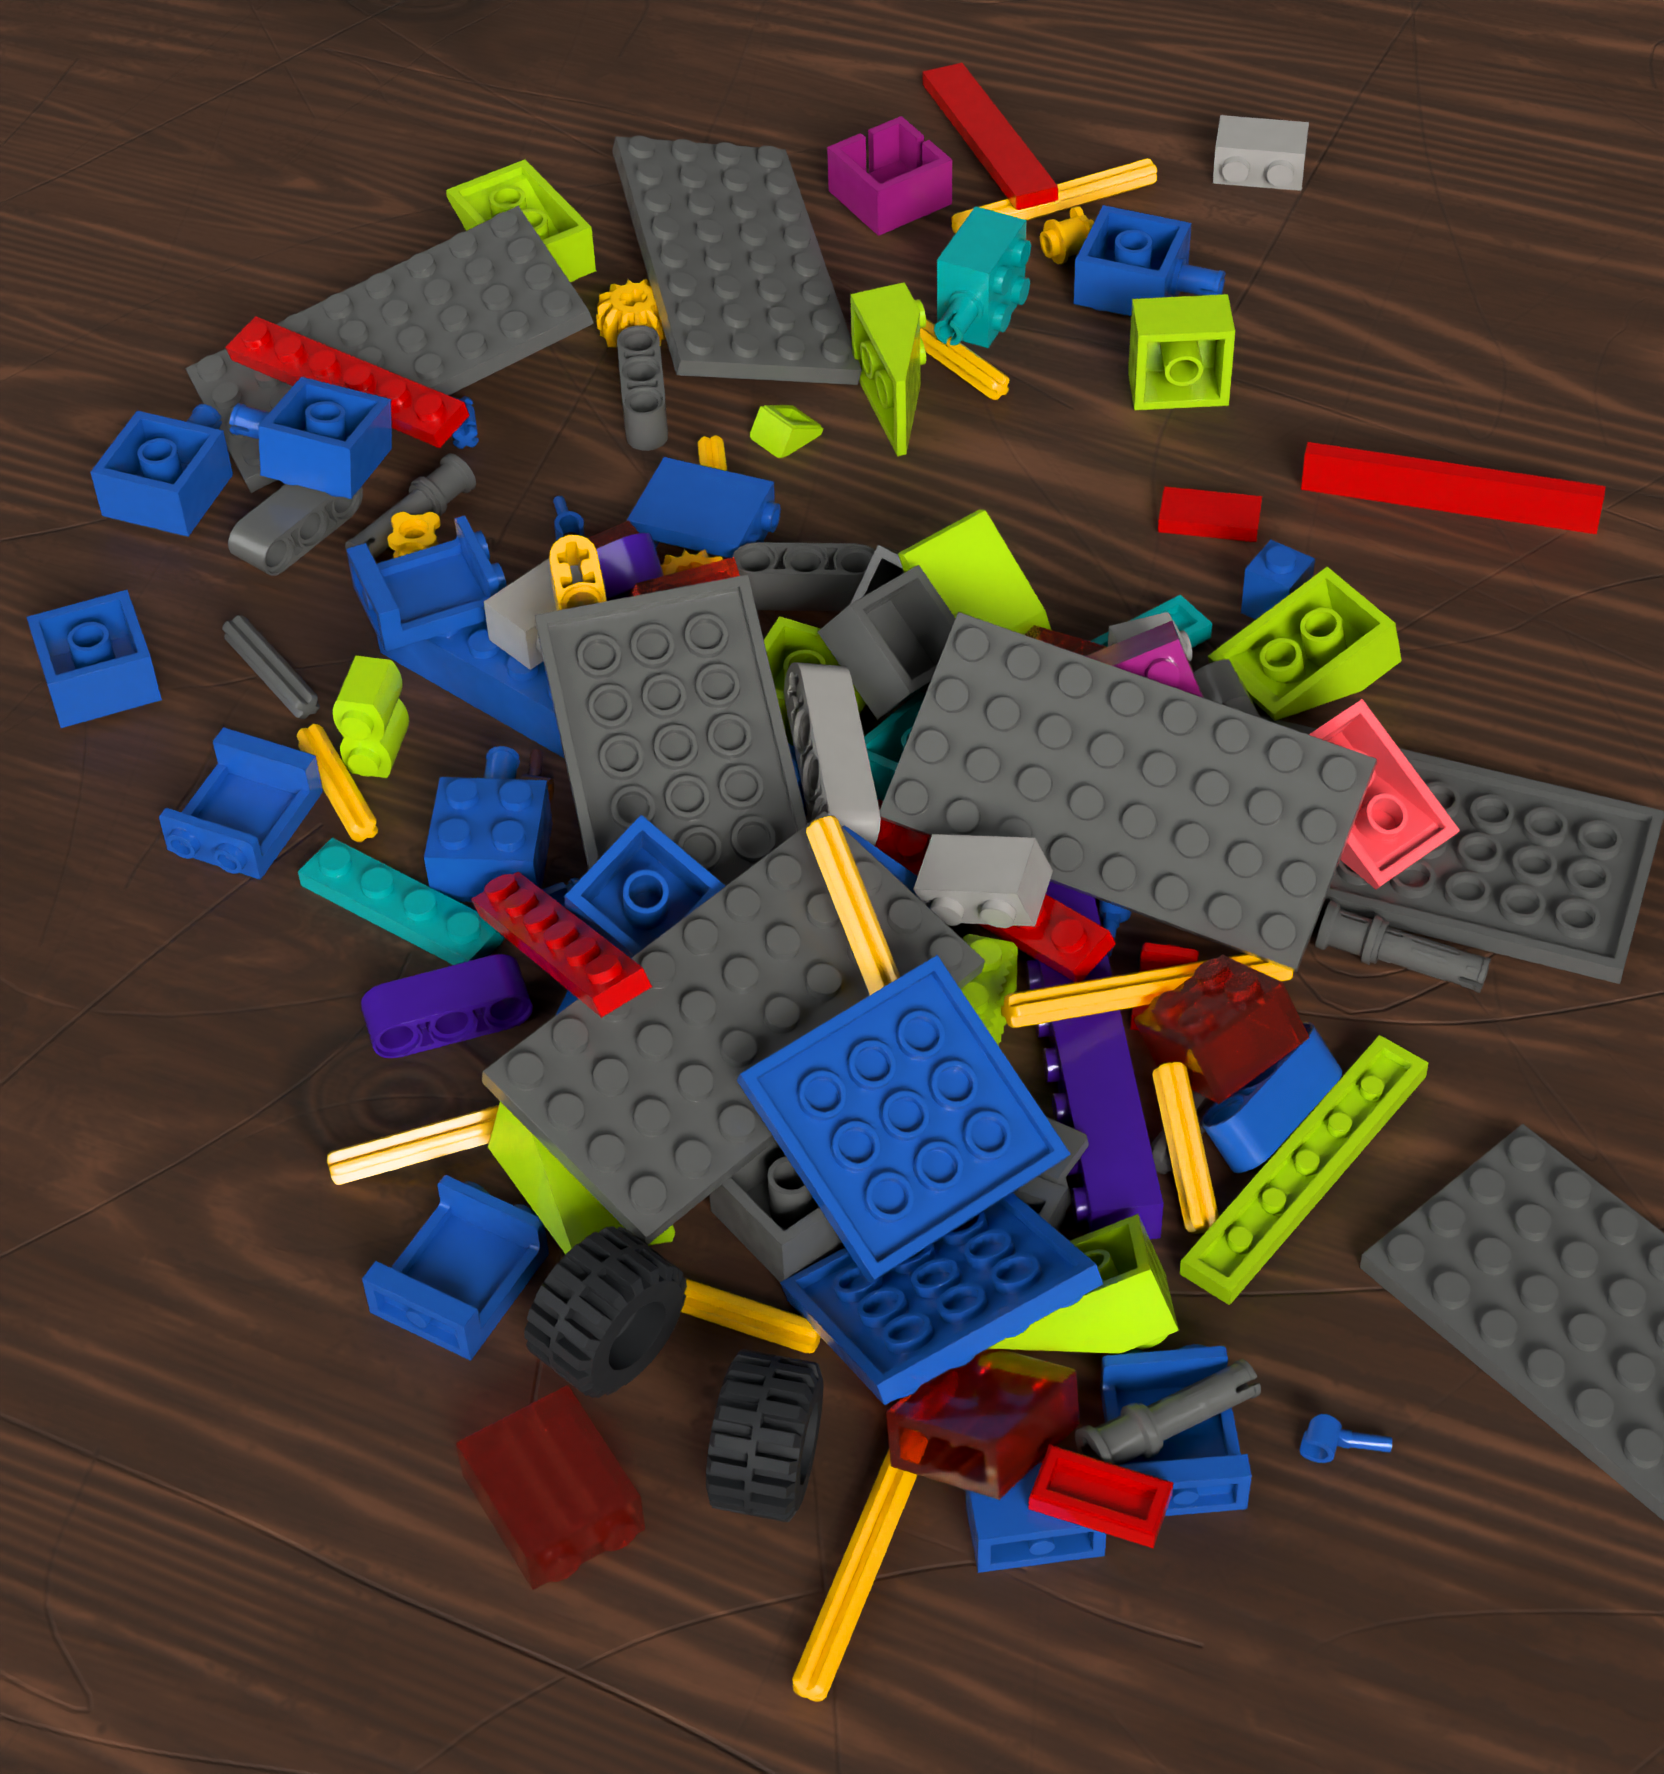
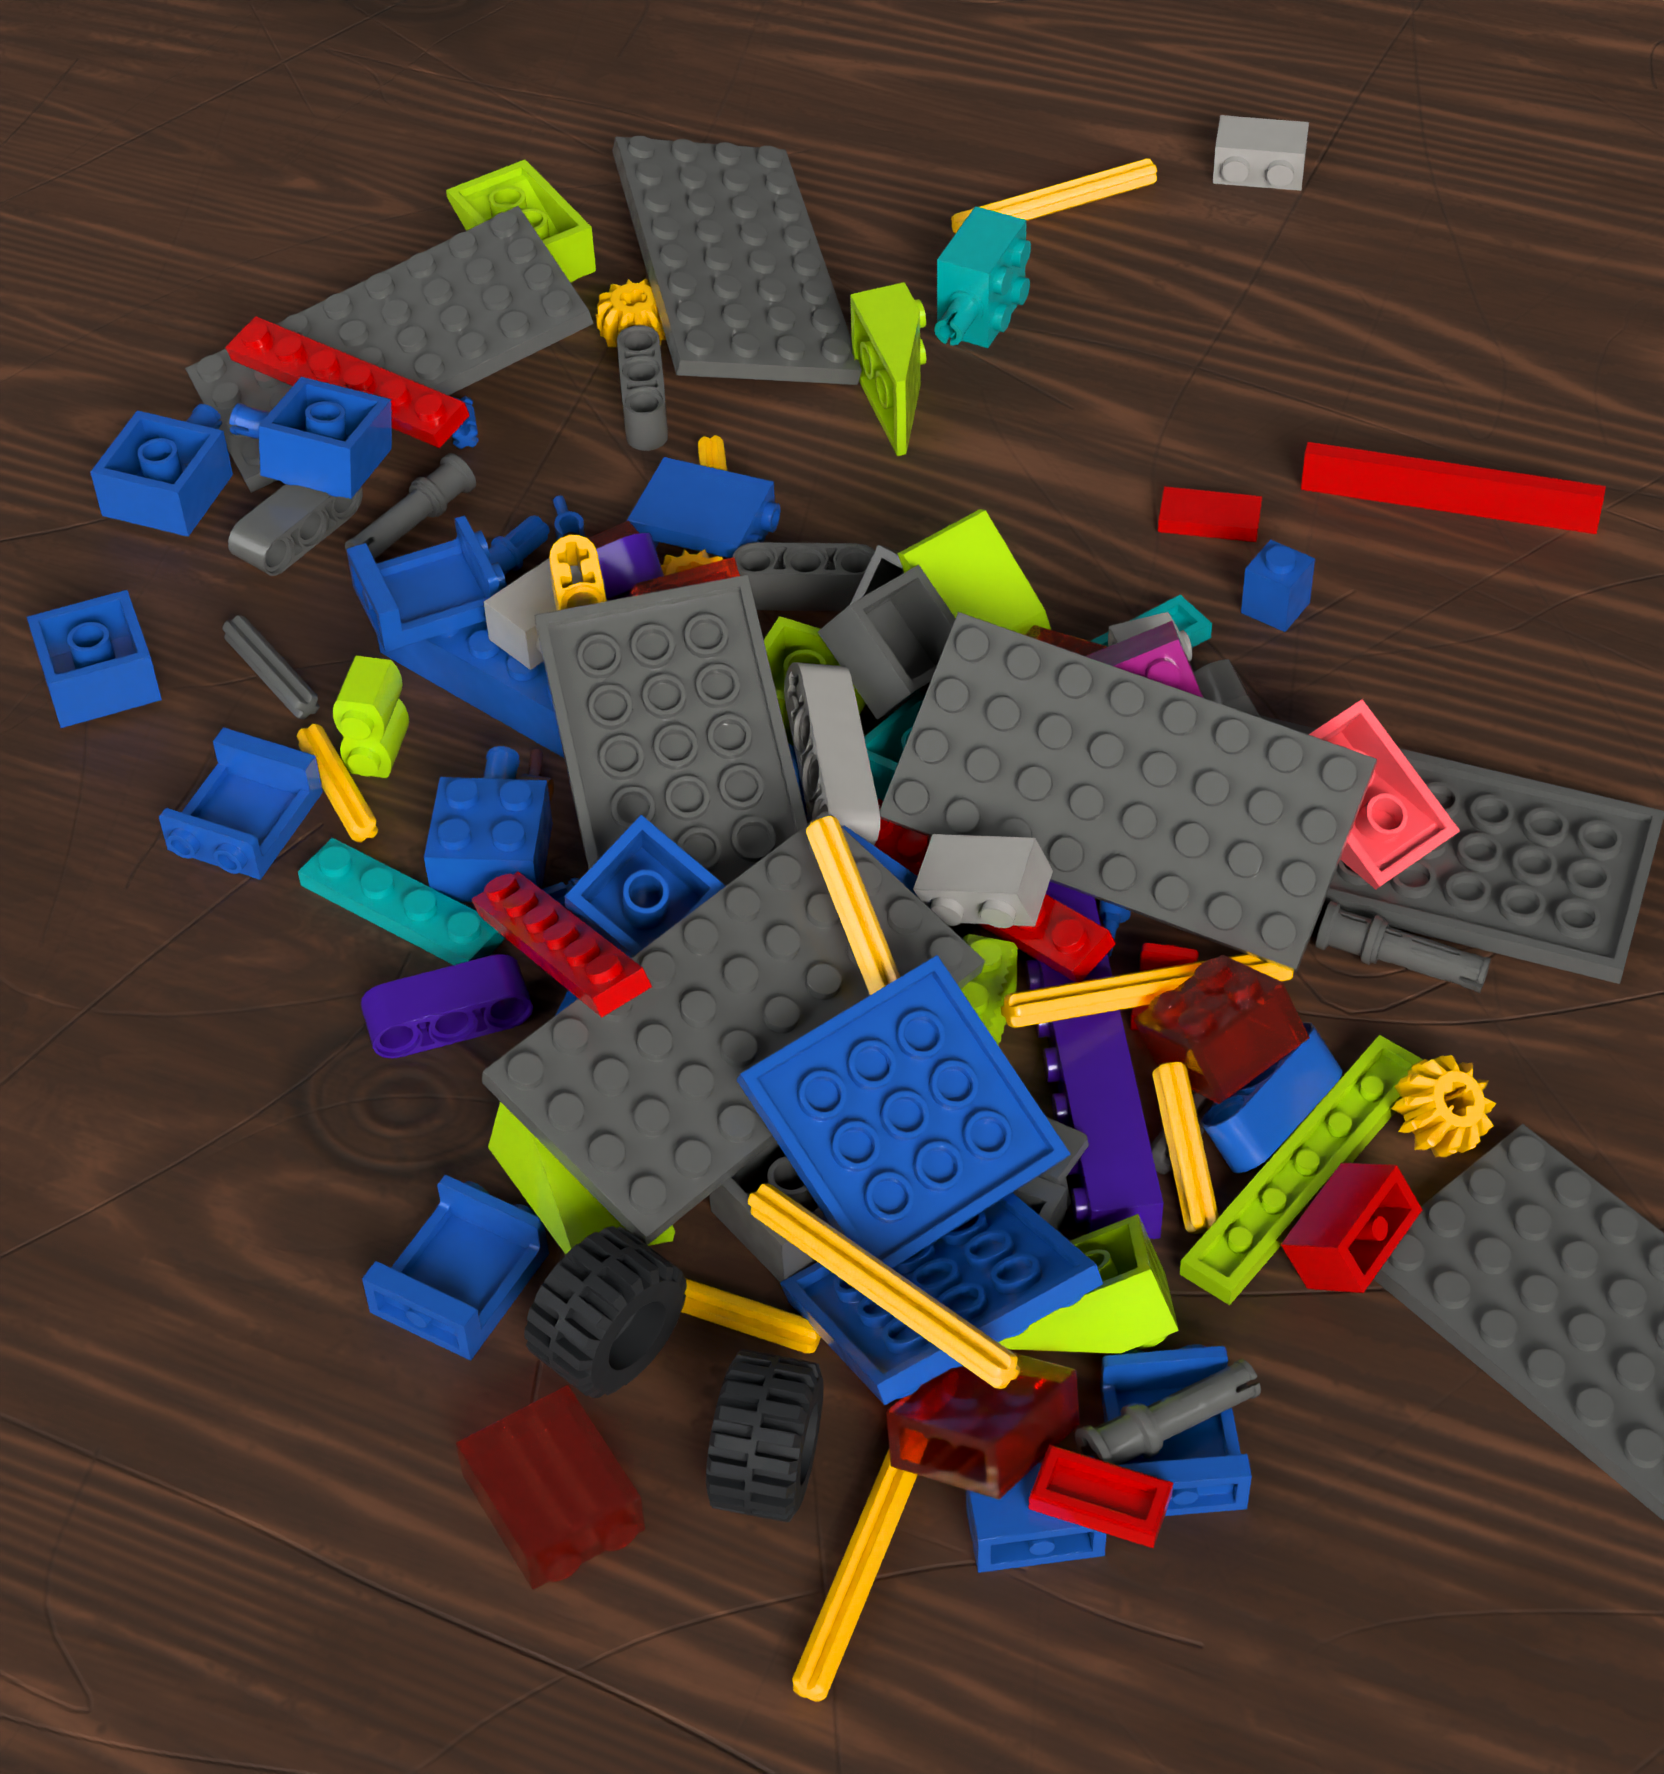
axle [327,1105,499,1185] -> none
yellow brick [387,512,441,558] -> none
lime slope [750,405,824,458] -> none
magenta piece [827,116,952,236] -> none
yellow axle [920,318,1010,400] -> none
red tile [922,63,1058,210] -> none
yellow brick [1040,206,1094,264] -> none
blue brick [1074,205,1226,316] -> none
lime brick [1128,294,1235,410] -> none
lime slope [1208,567,1402,721] -> none
blue hand [1300,1414,1392,1463] -> none
none -> blue axle [489,515,550,575]
none -> yellow axle [747,1184,1020,1389]
none -> red brick [1281,1163,1423,1293]
none -> yellow gear [1391,1055,1497,1158]

